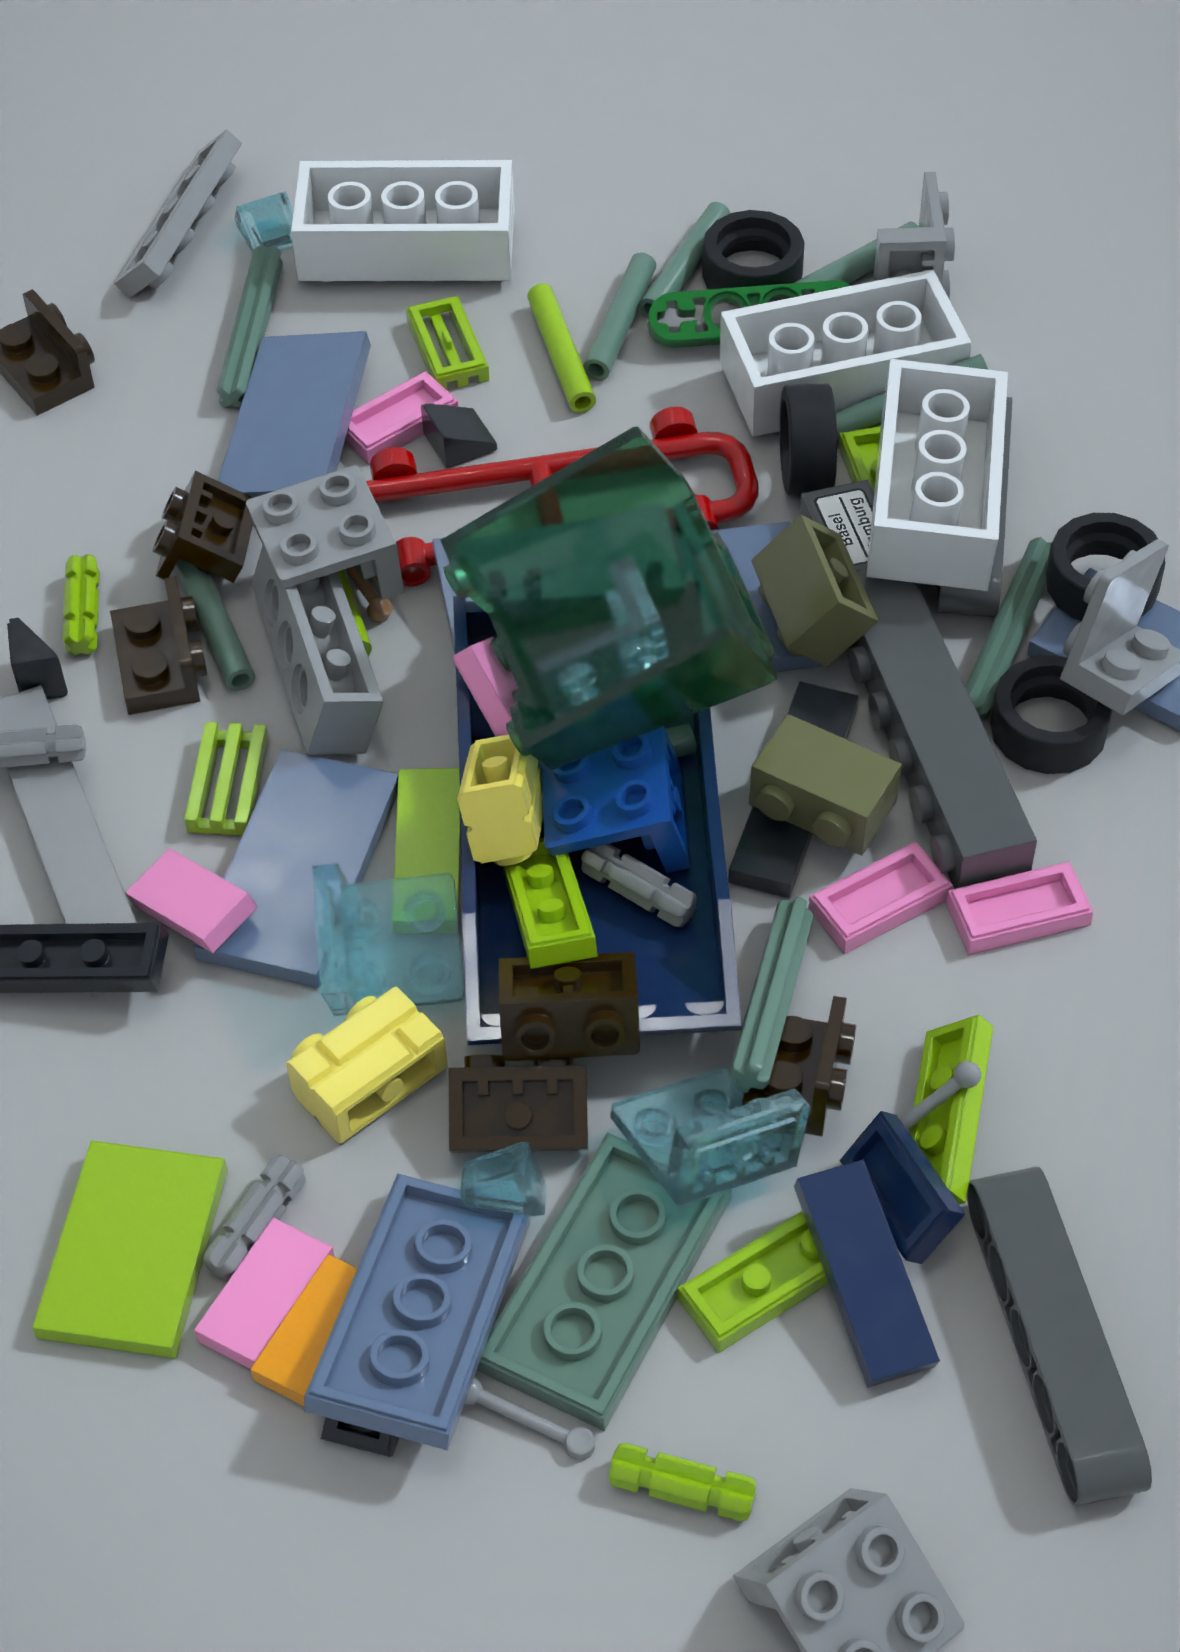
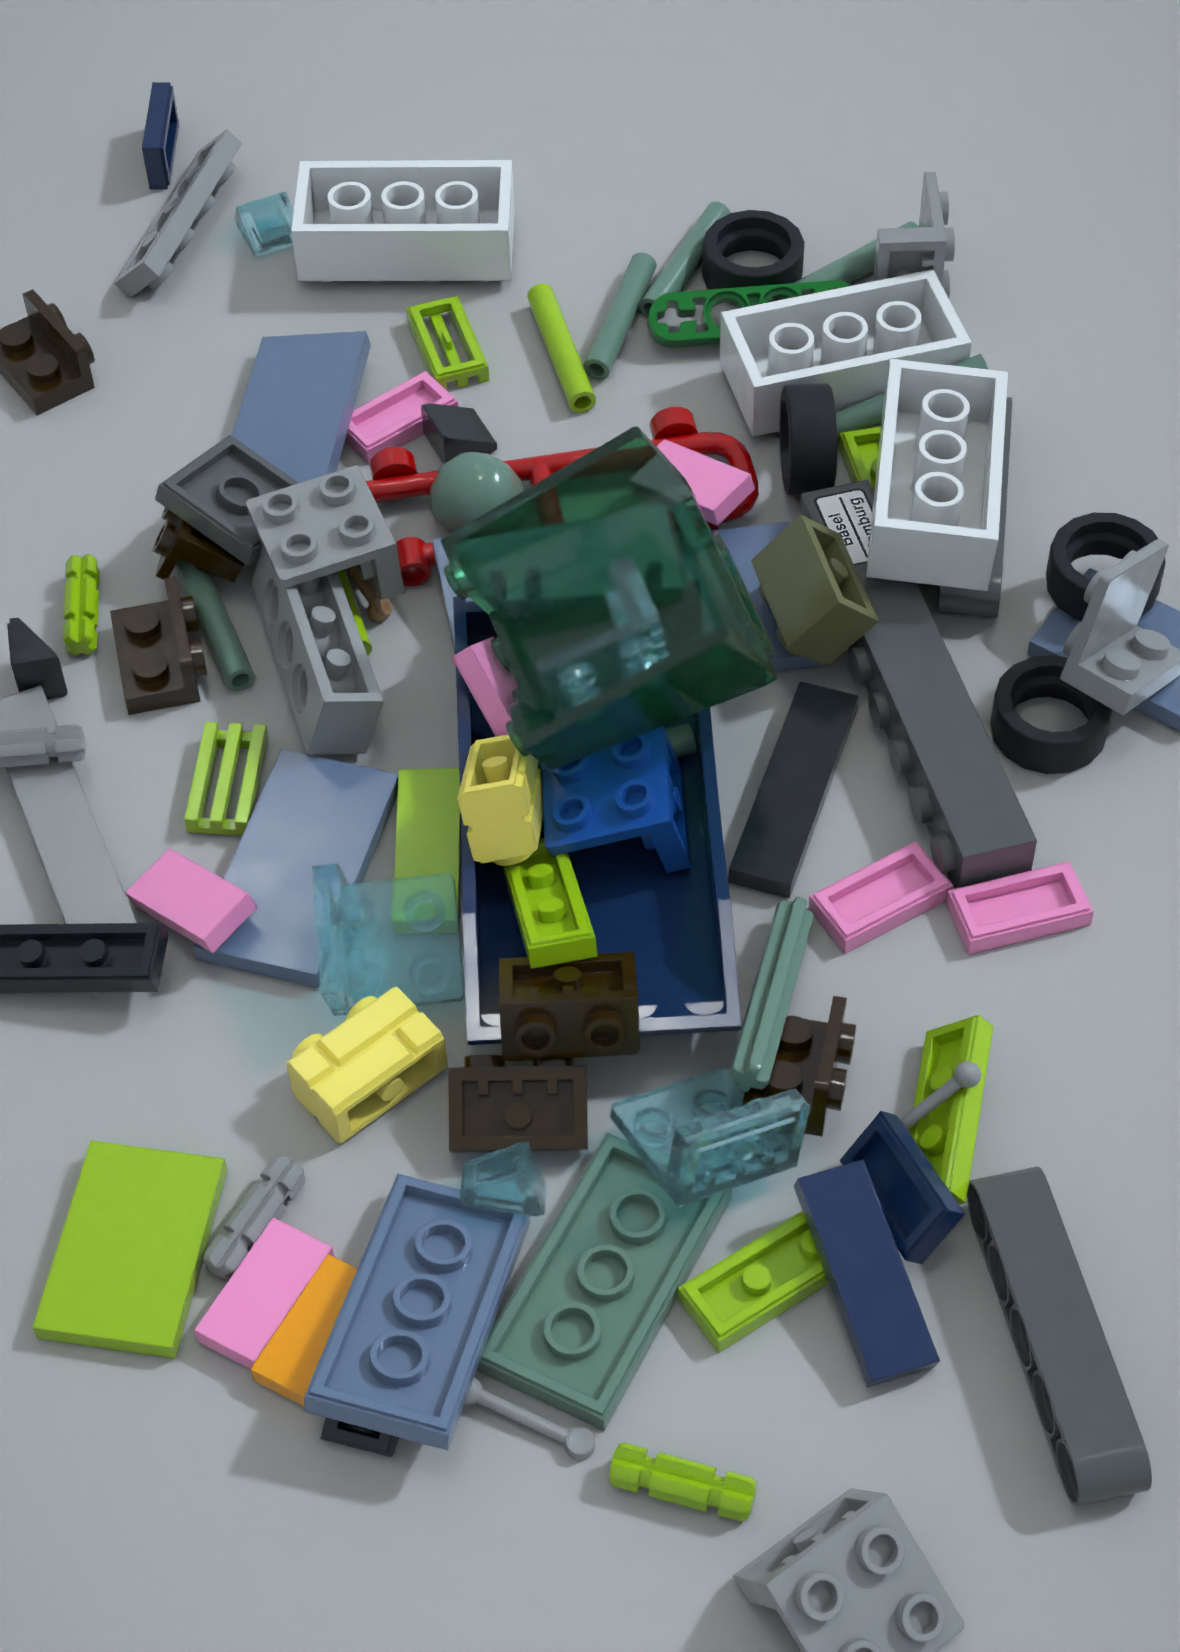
sand green axle [217,245,283,408] -> none
light grey axle [581,843,697,927] -> none
olive brick [749,714,902,856] -> none
sand green axle [965,537,1052,722] -> none
none -> dark blue tile [142,82,179,189]
none -> dark grey plate [155,435,298,566]
none -> sand green hair [430,452,525,535]
none -> bright pink tile [627,439,755,526]

